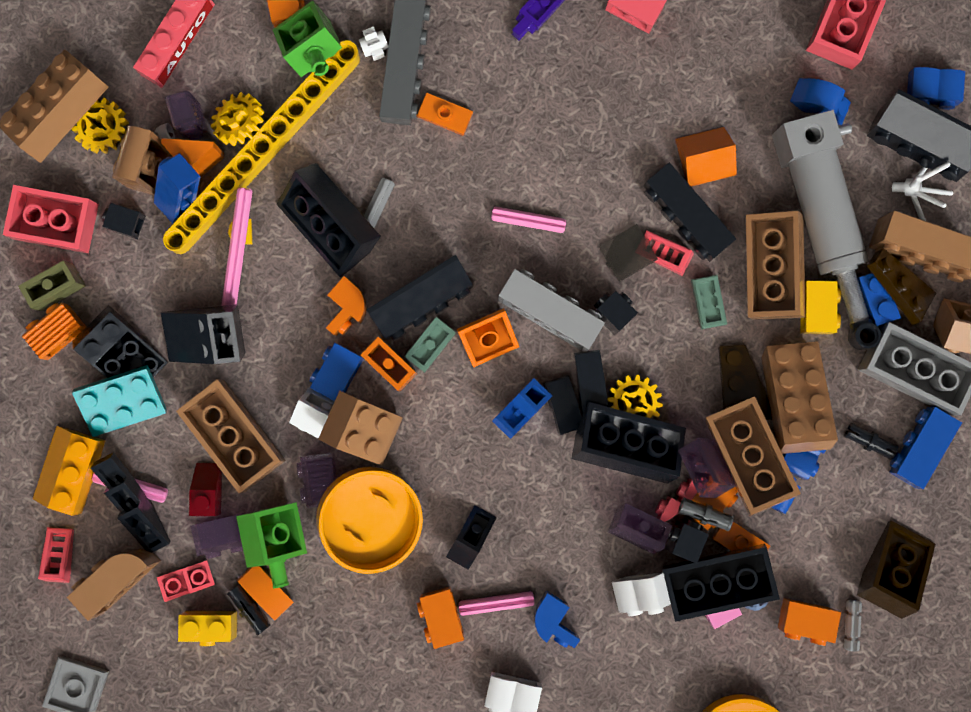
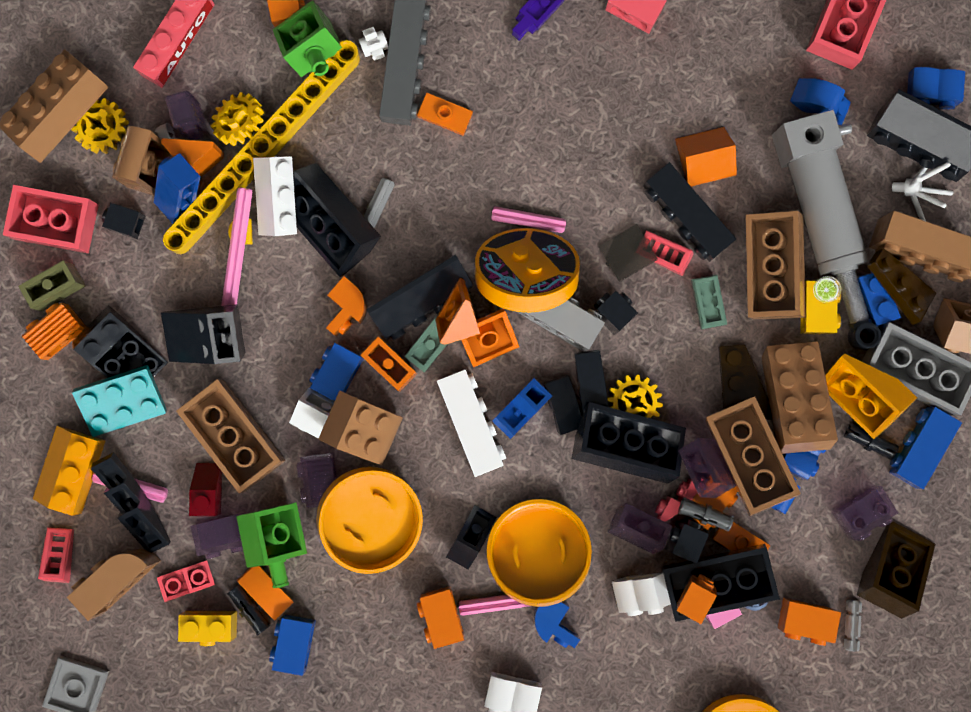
none -> white brick [253,156,297,236]
none -> blue brick [269,614,316,676]
none -> orange slope [435,278,480,345]
none -> white brick [437,370,506,477]
none -> light orange brick [475,228,580,313]
none -> light orange brick [487,499,592,607]
none -> orange brick [677,574,717,624]
none -> clear tile [813,276,841,303]
none -> light orange slope [825,354,918,439]
none -> clear purple brick [831,485,898,541]

